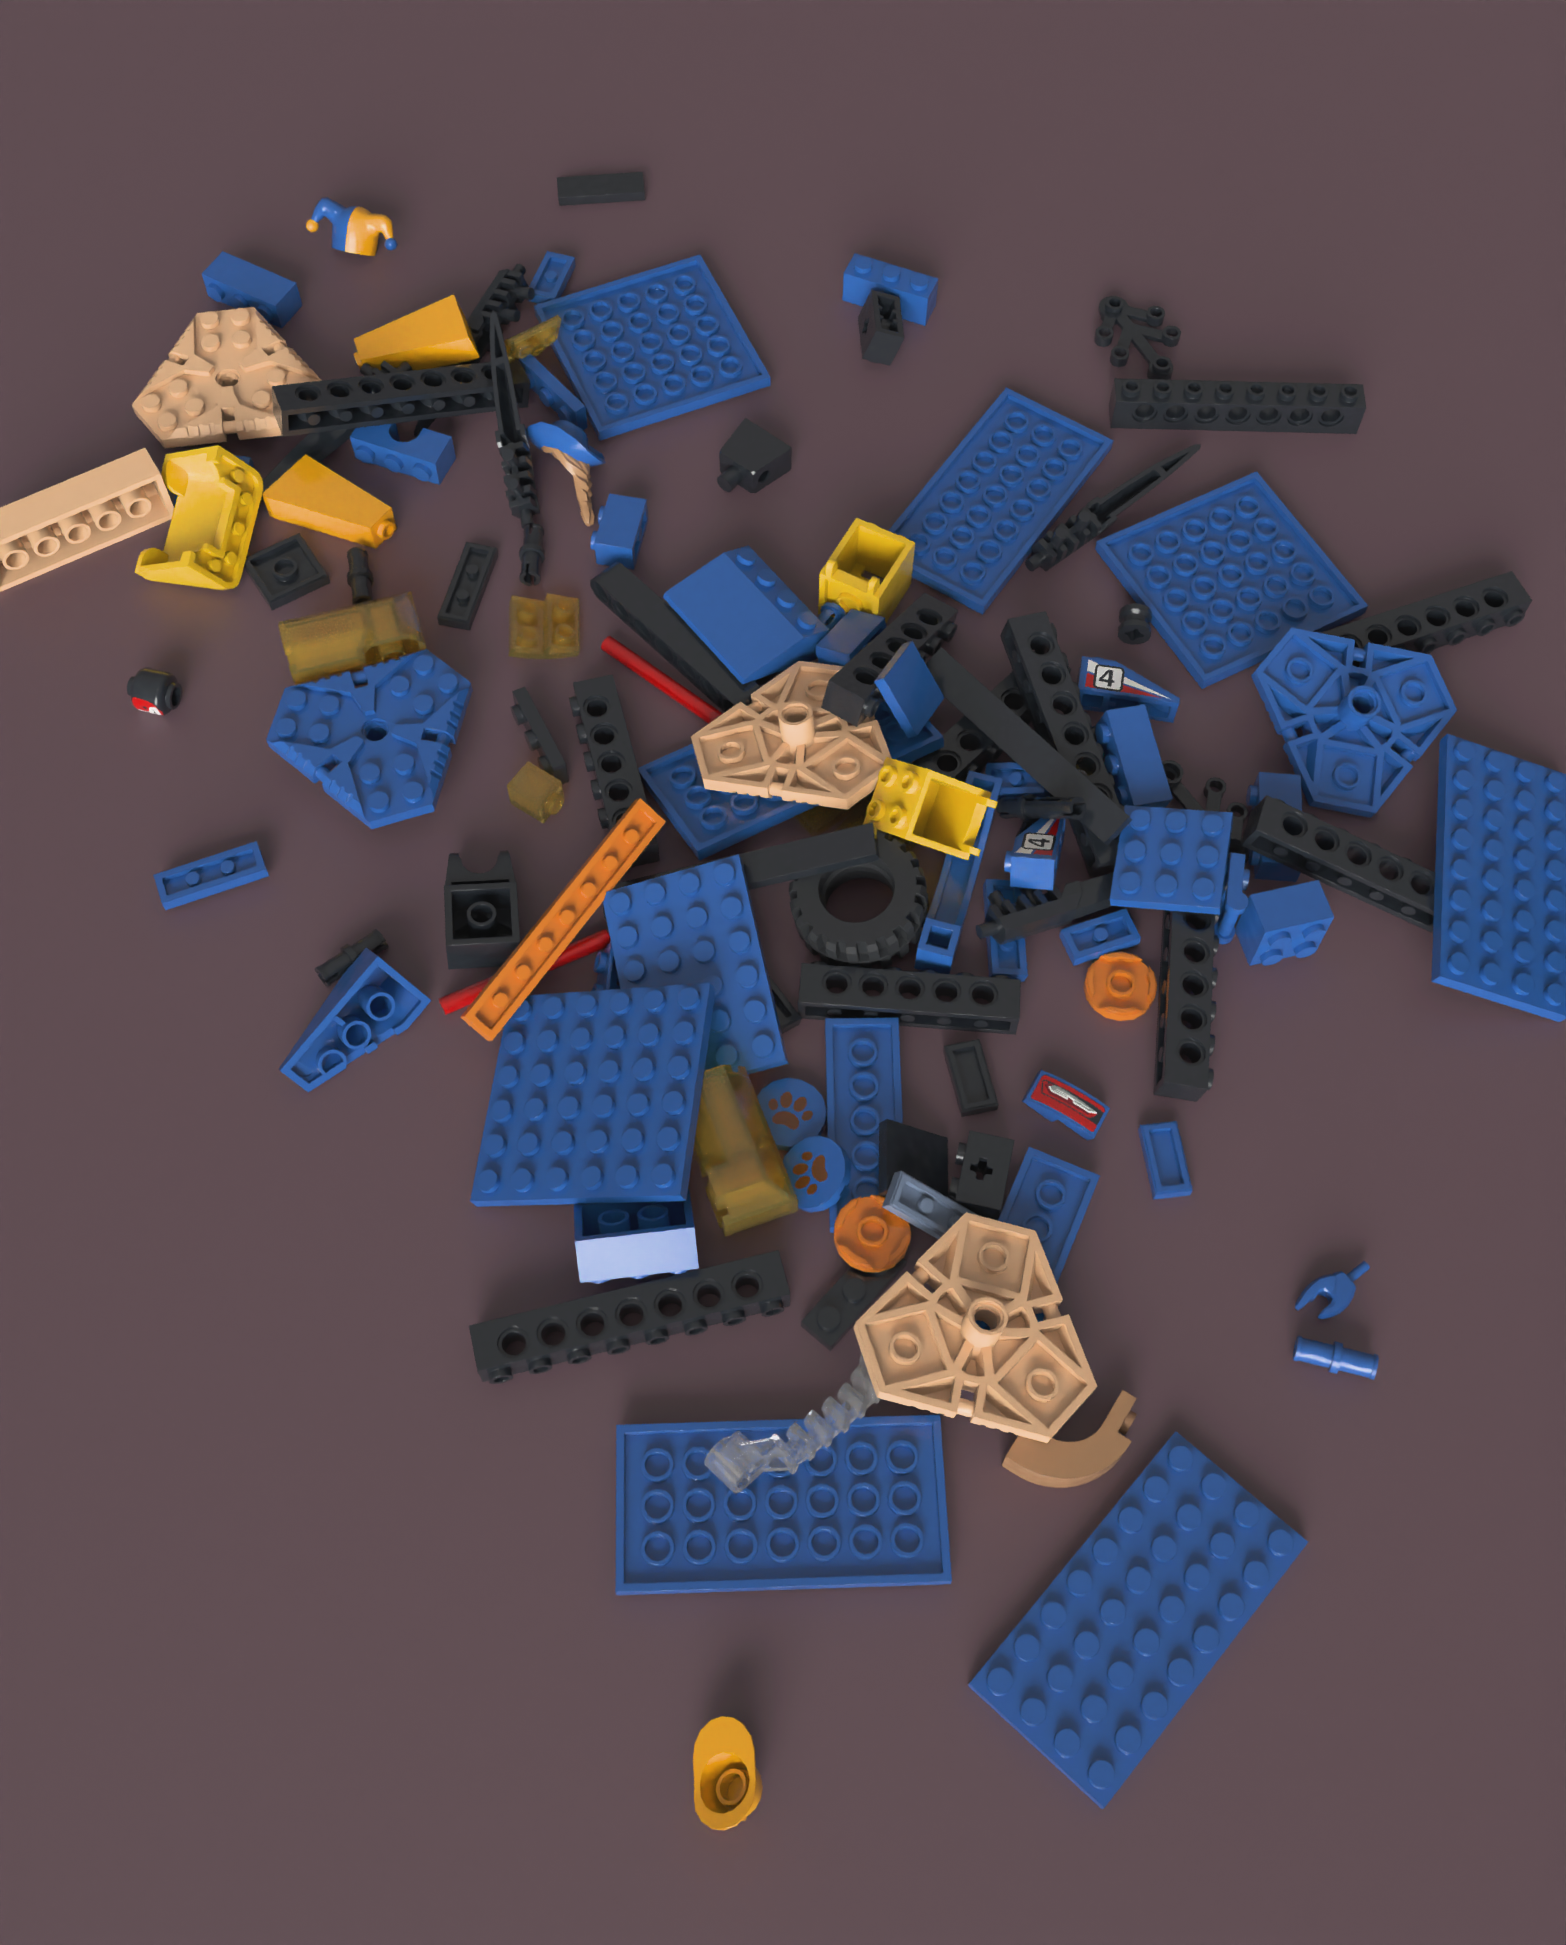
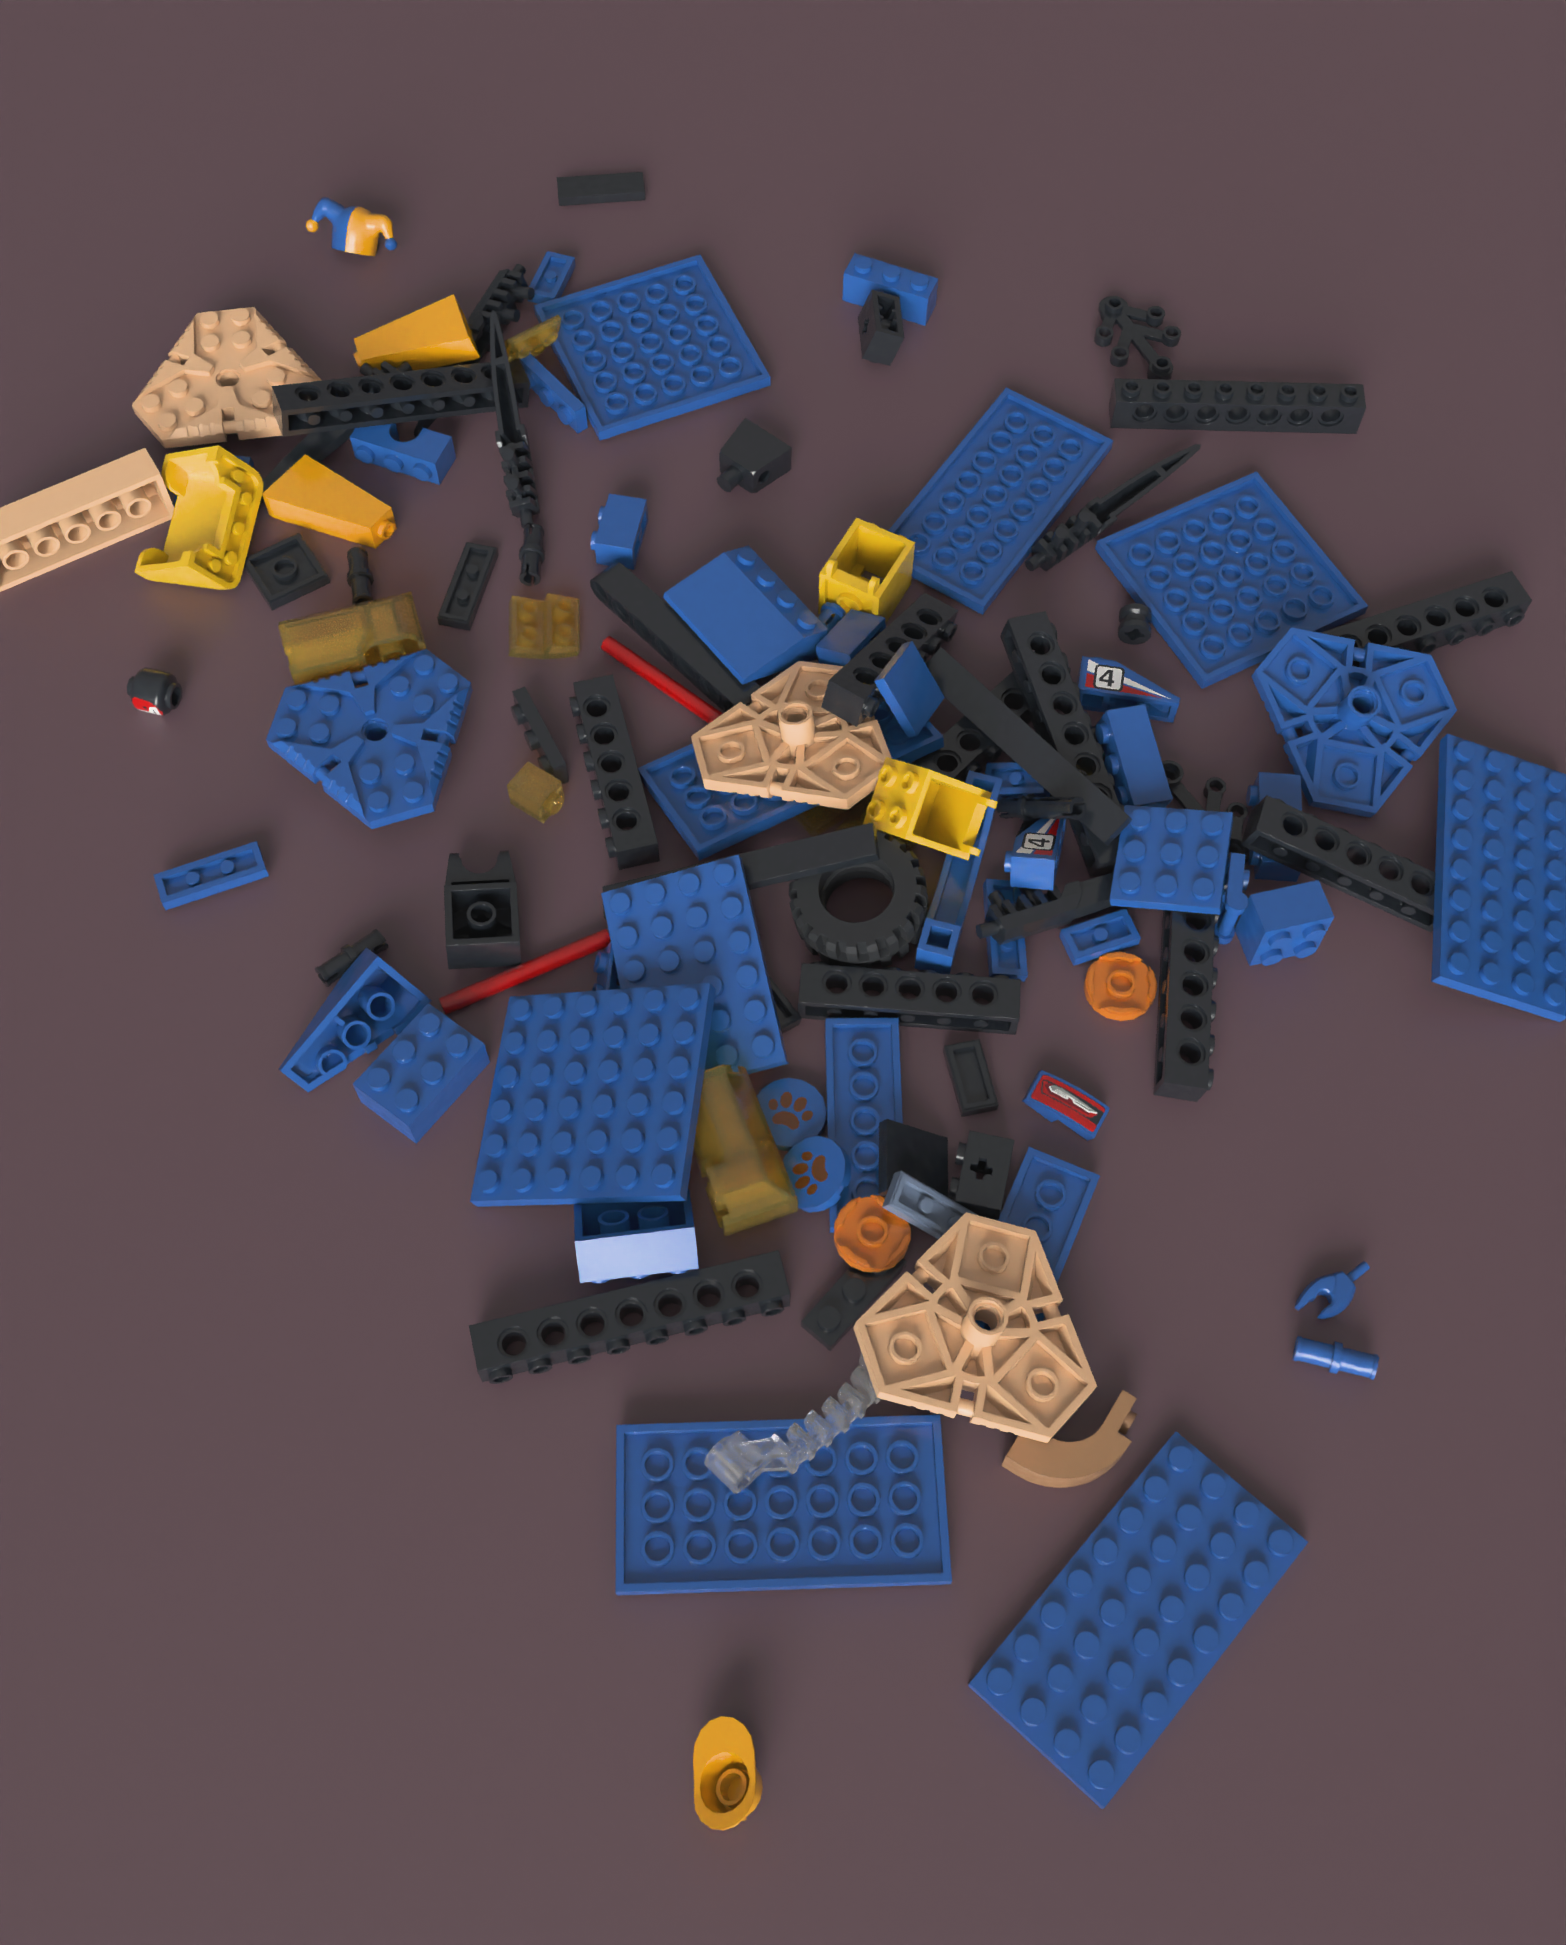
blue brick [201,251,303,328] -> none
orange plate [460,798,666,1041] -> none
blue hat [527,420,606,526] -> none
blue tile [1138,1121,1193,1200] -> none
none -> blue brick [353,1003,490,1144]

